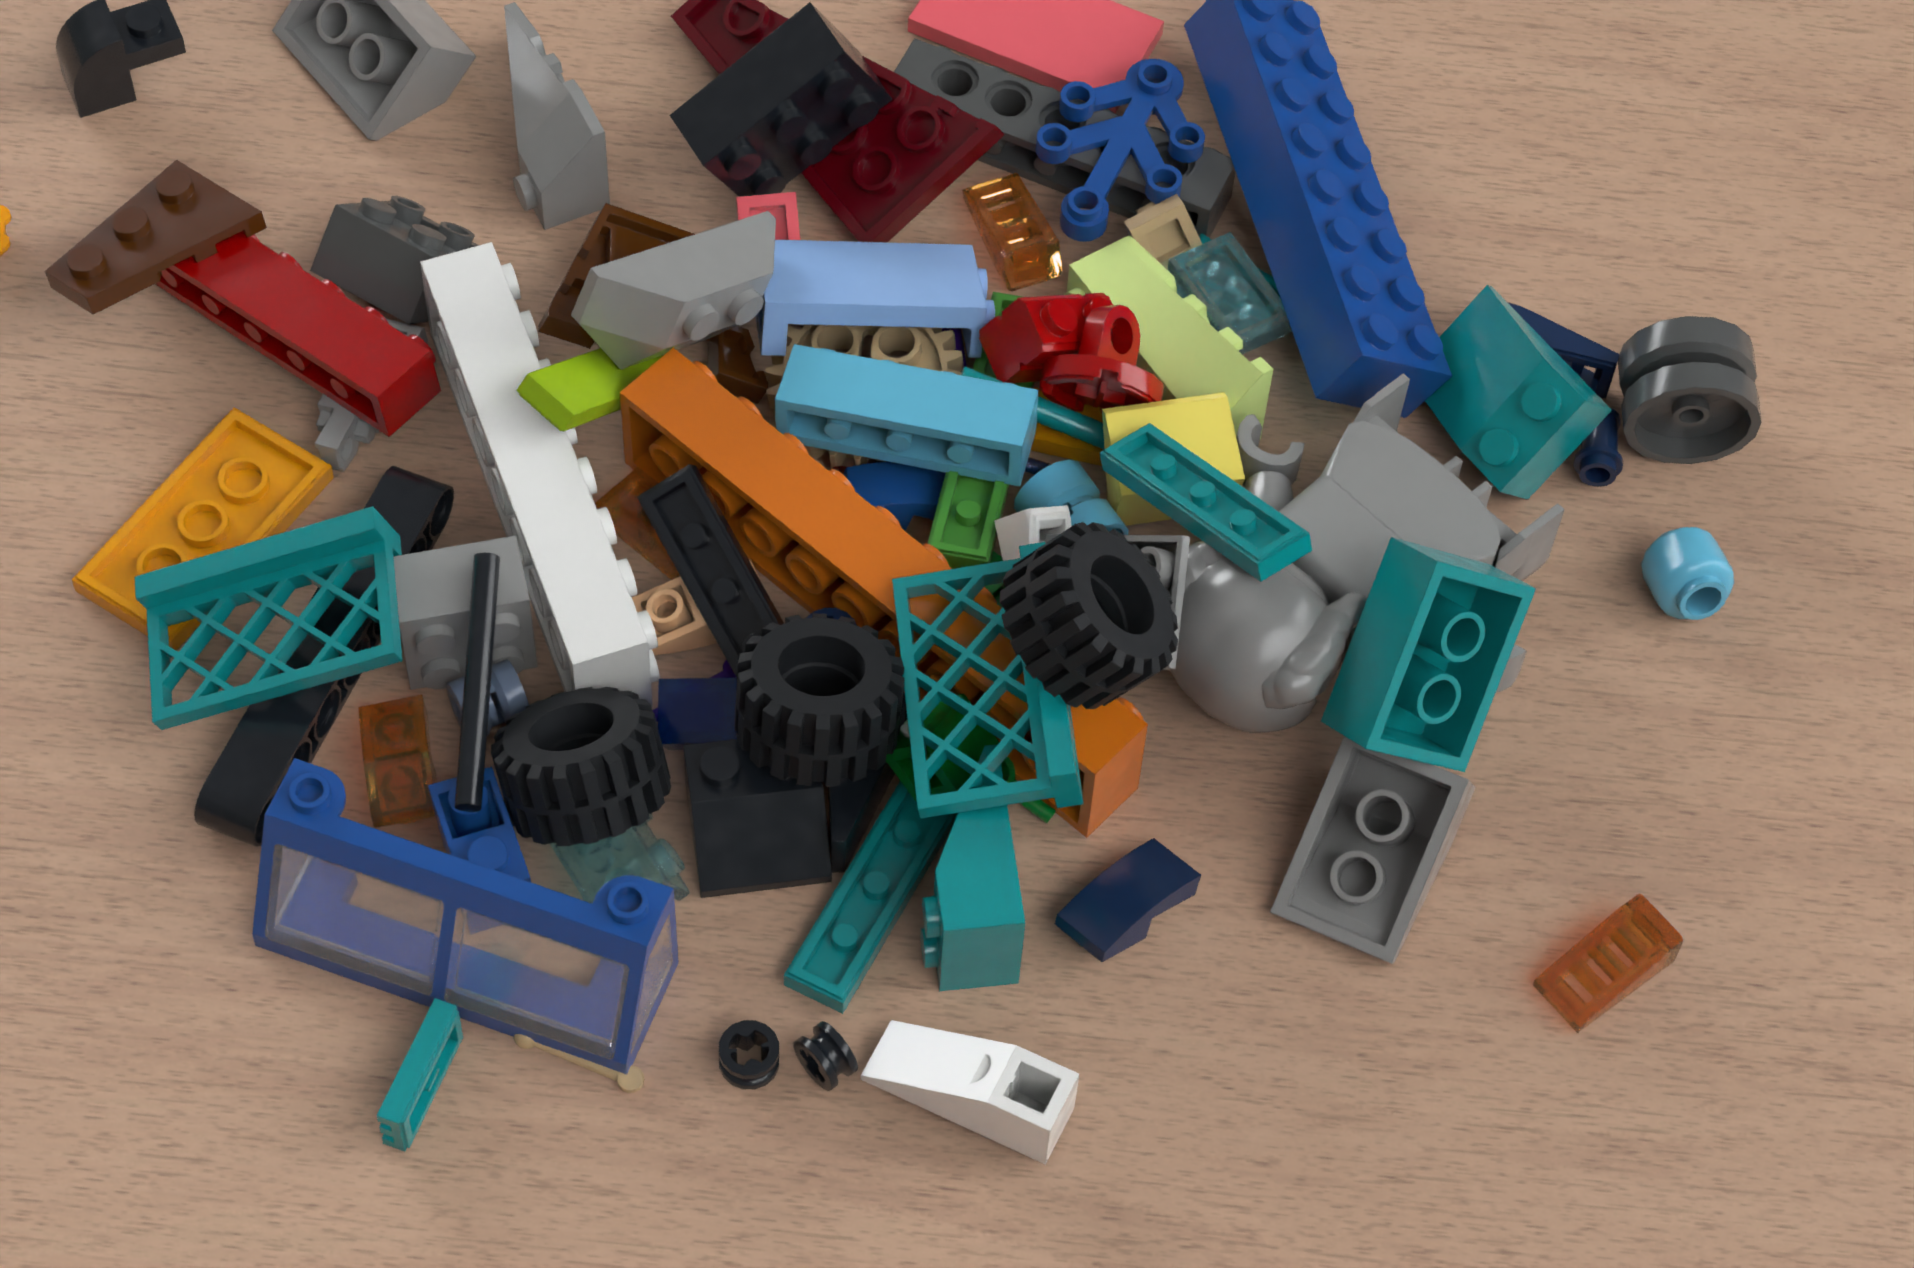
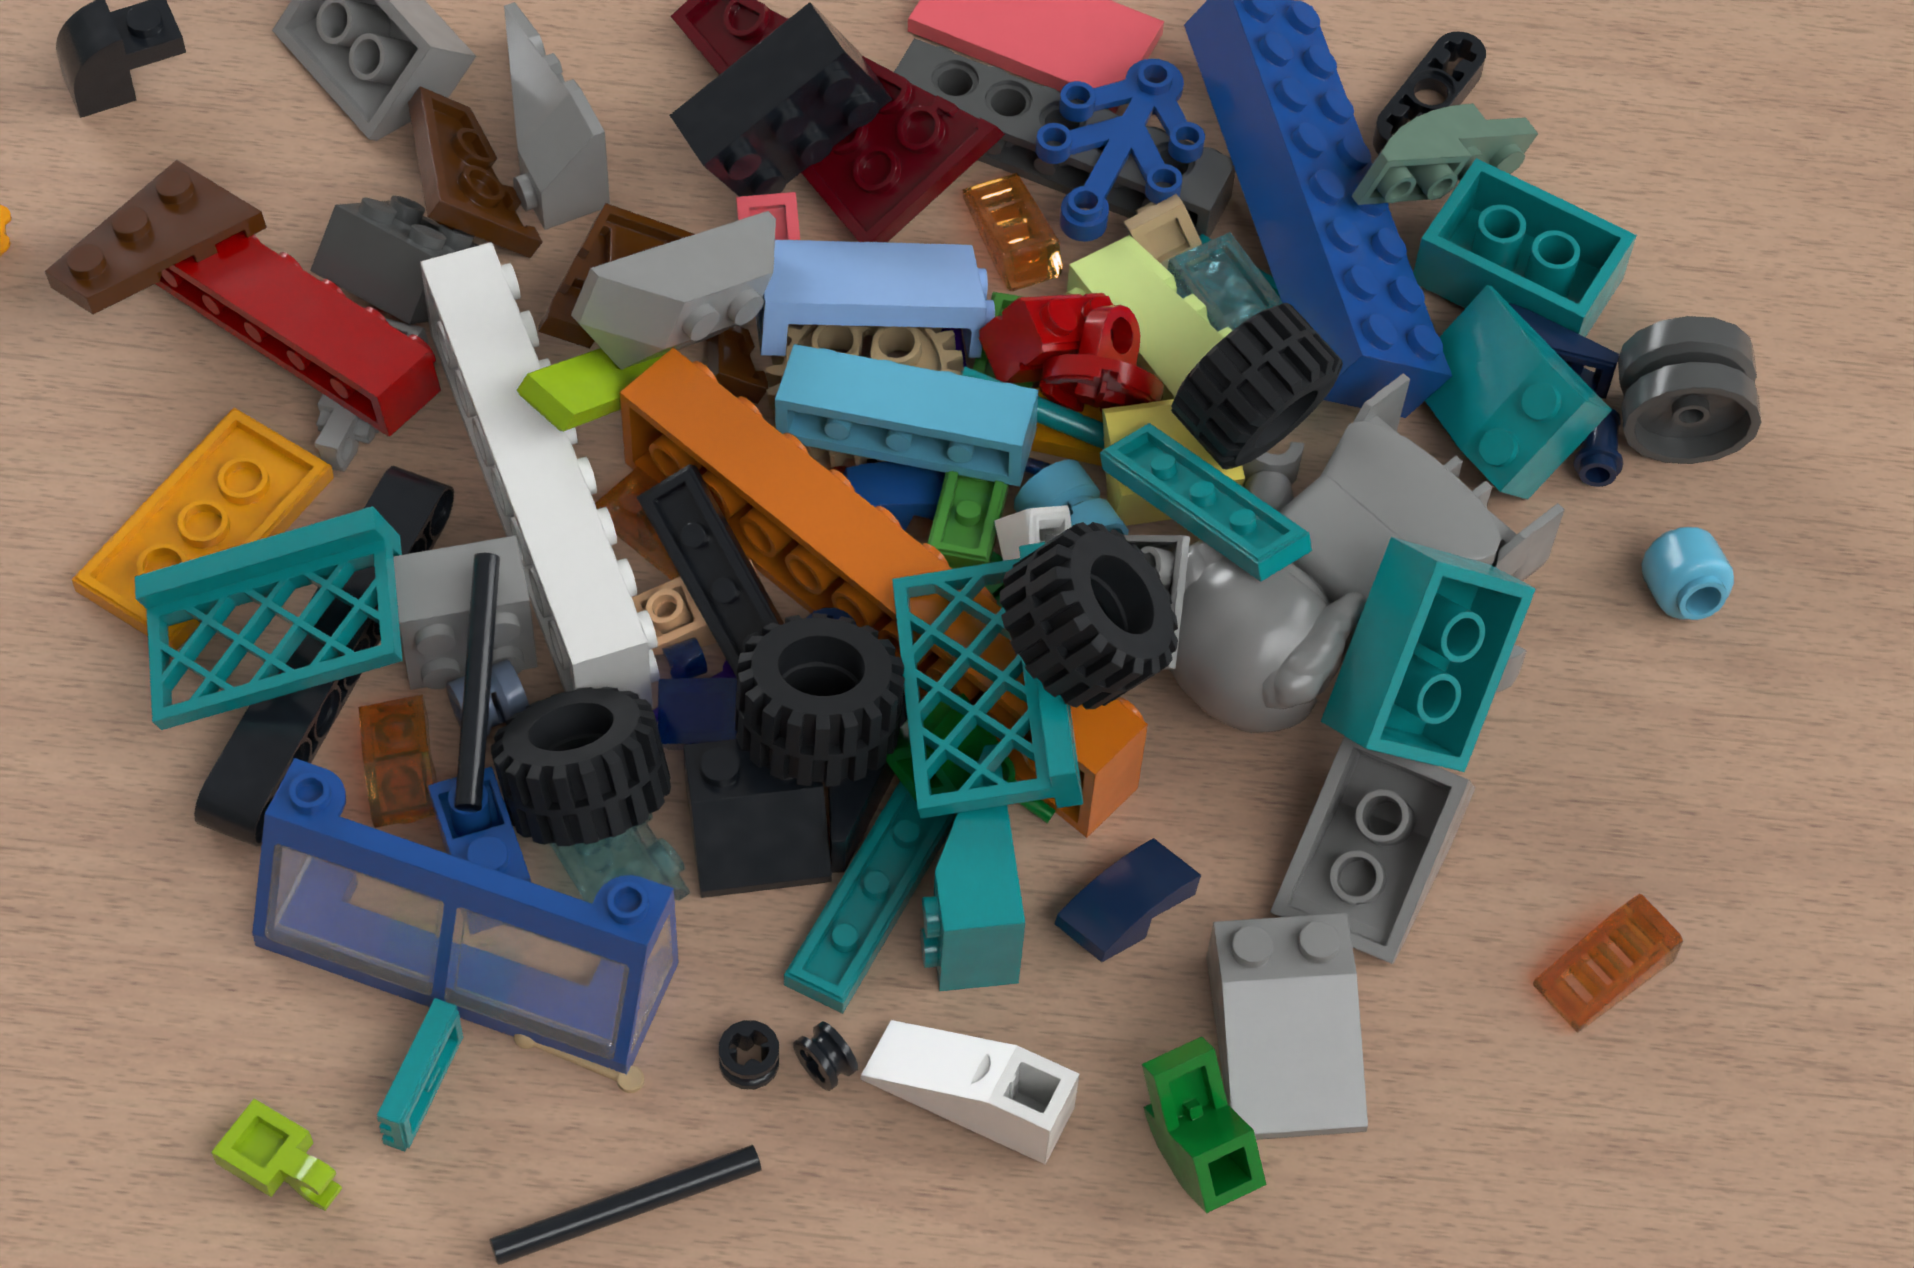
none -> lime plate [211,1099,342,1211]
none -> reddish brown wing [408,86,543,258]
none -> black bar [489,1145,762,1265]
none -> clear blue hand [662,637,708,685]
none -> green brick [1142,1036,1267,1214]
none -> black tyre [1171,303,1343,470]
none -> light grey slope [1206,913,1368,1140]
none -> sand green slope [1352,103,1538,205]
none -> black beam [1373,31,1486,155]
none -> teal brick [1413,158,1637,337]

